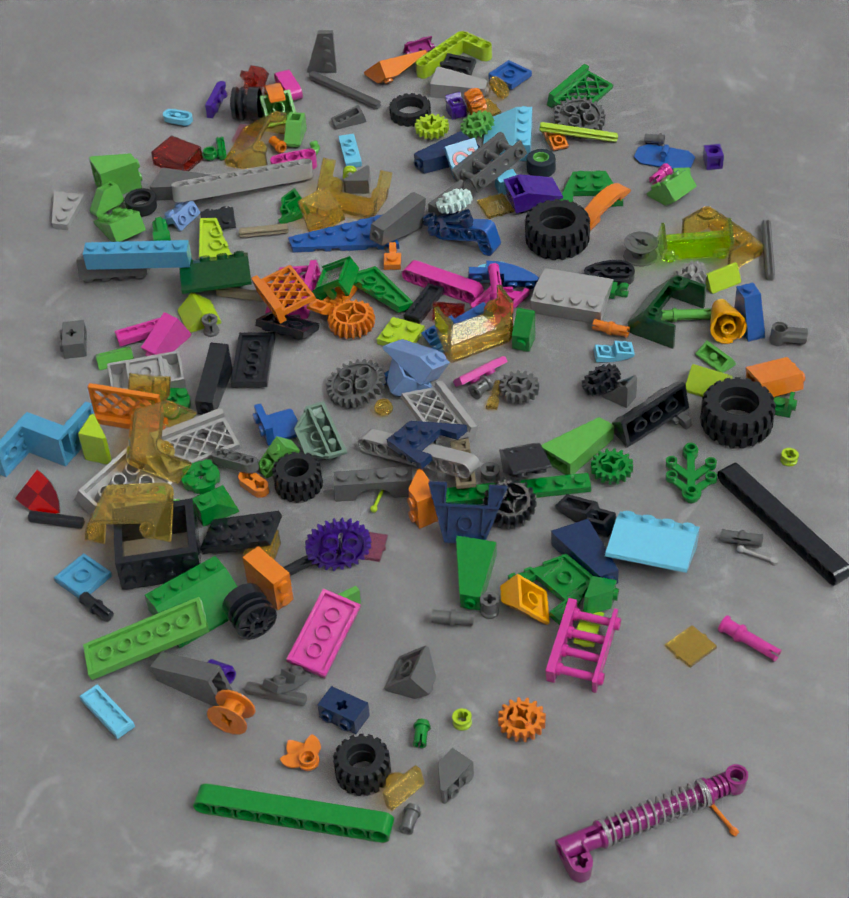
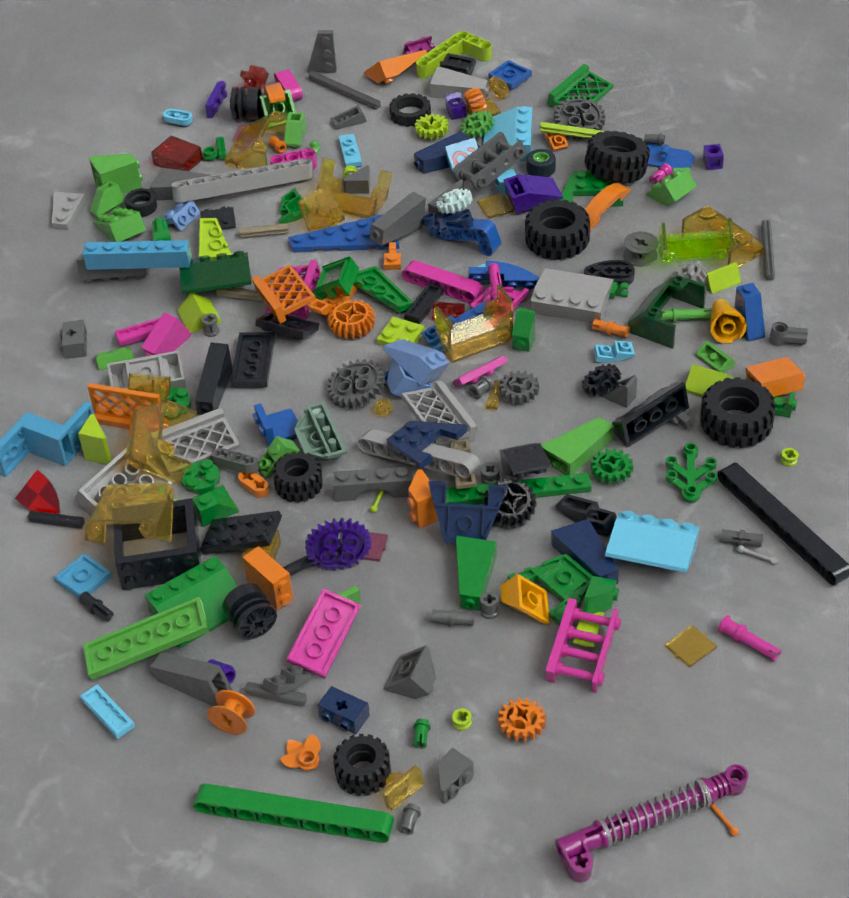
none -> black tyre [585,131,650,183]

